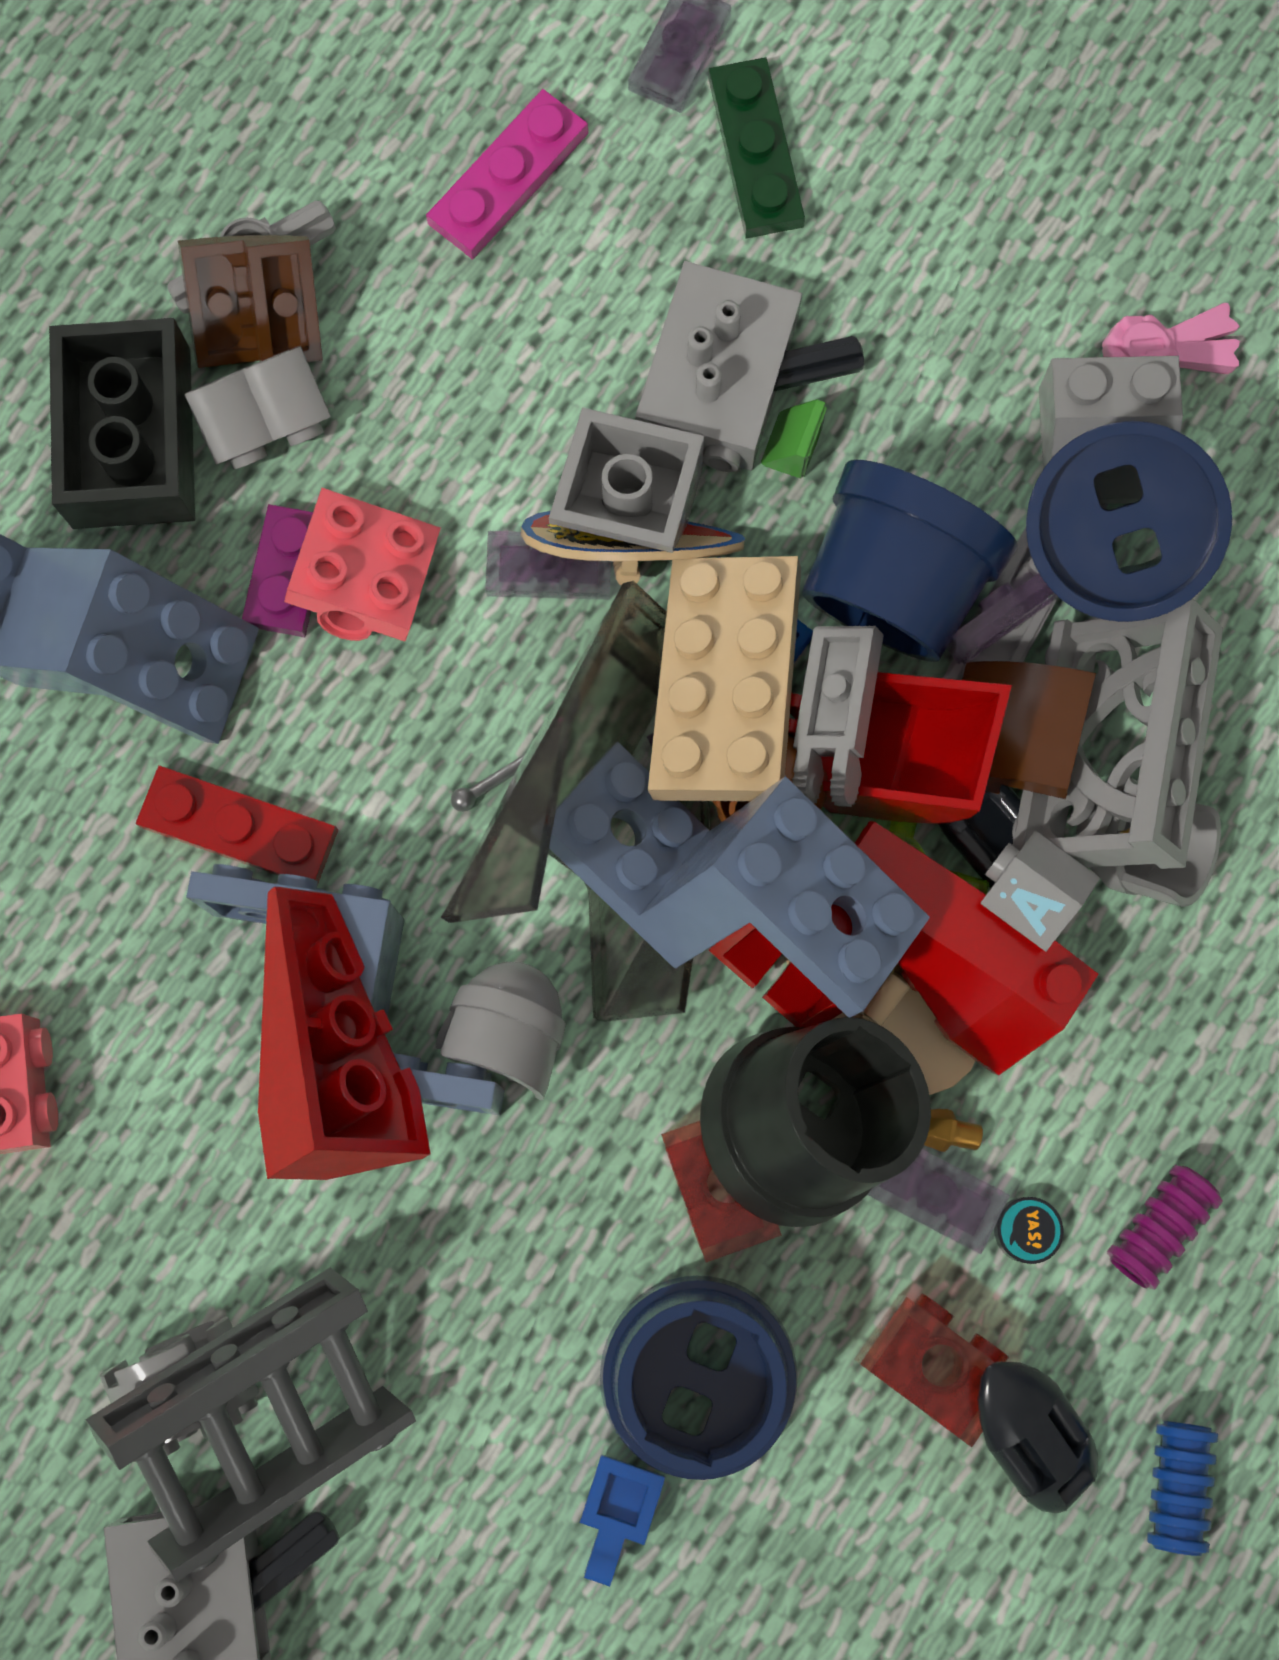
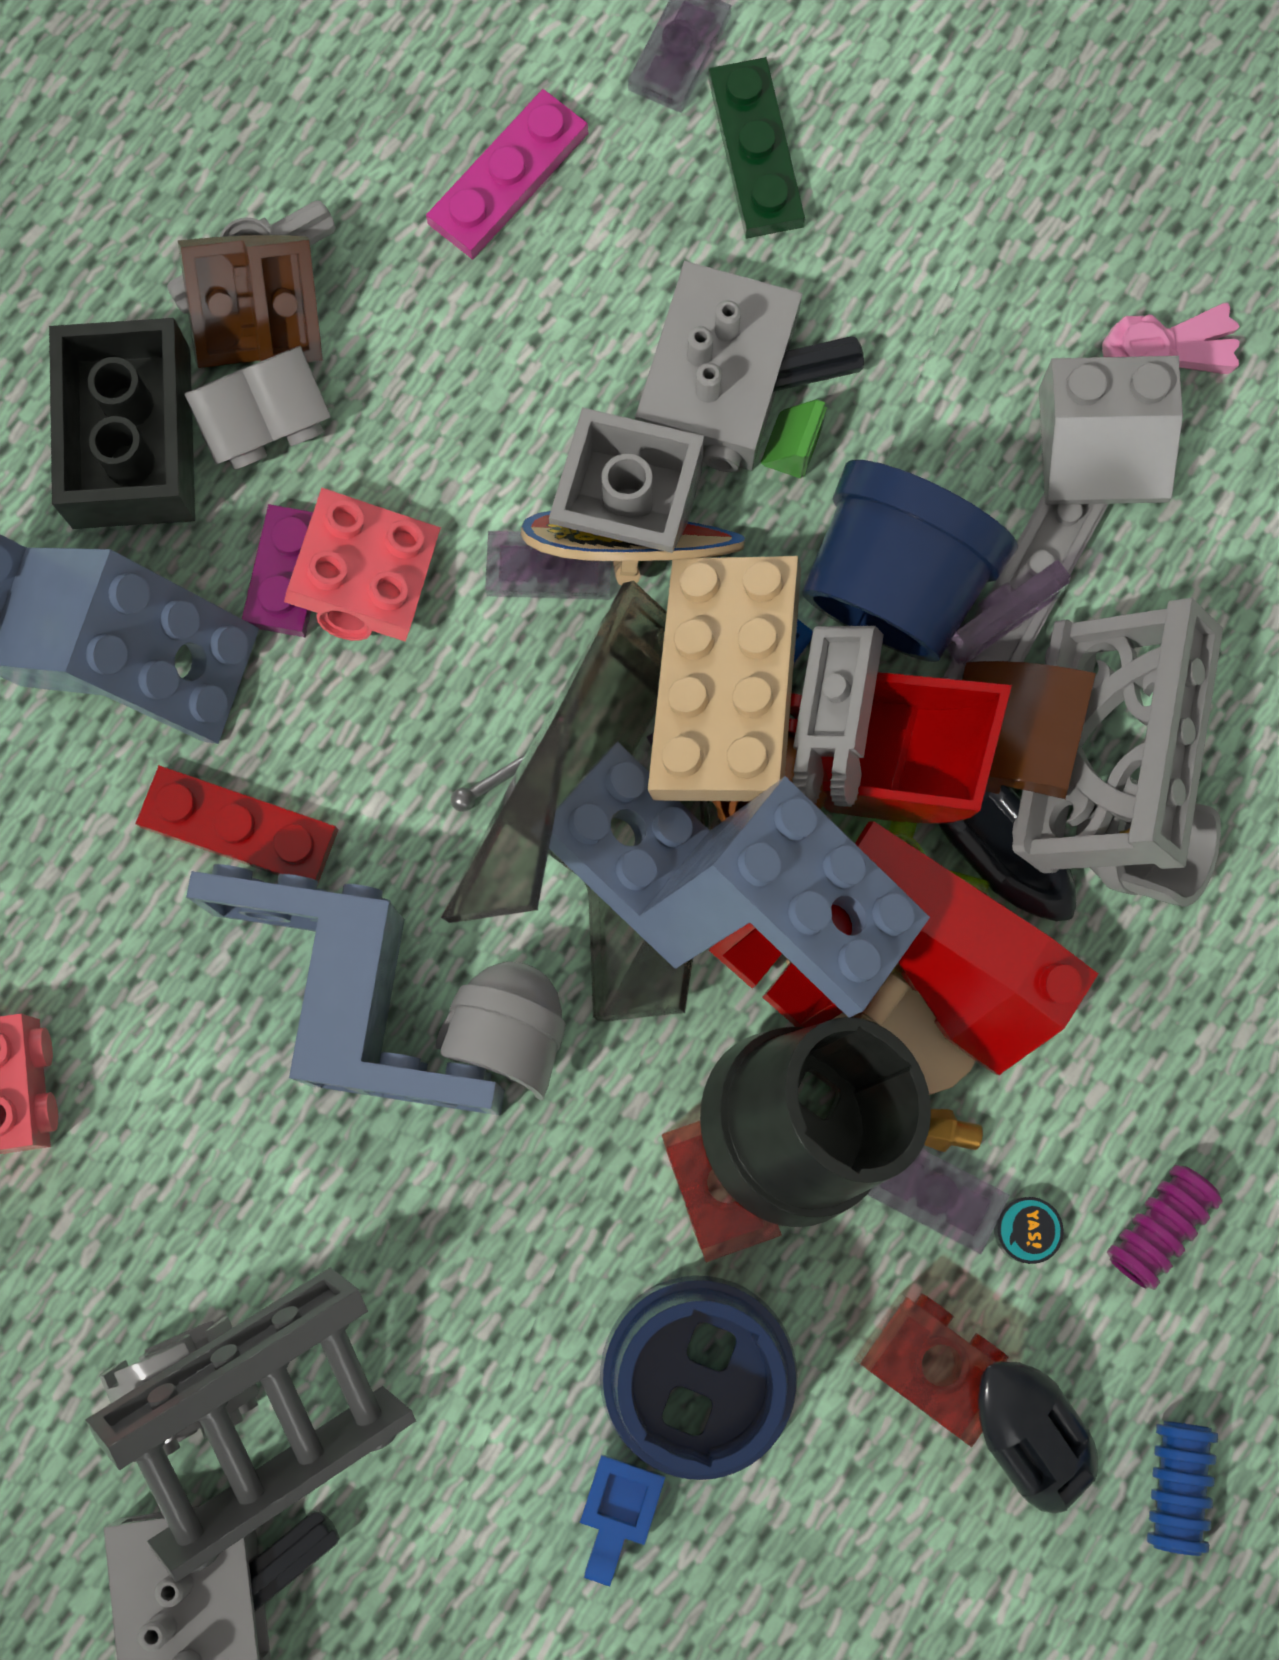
red wedge [258,886,431,1180] -> none
light grey brick [980,831,1100,952] -> none
dark blue piece [1026,421,1232,622] -> none

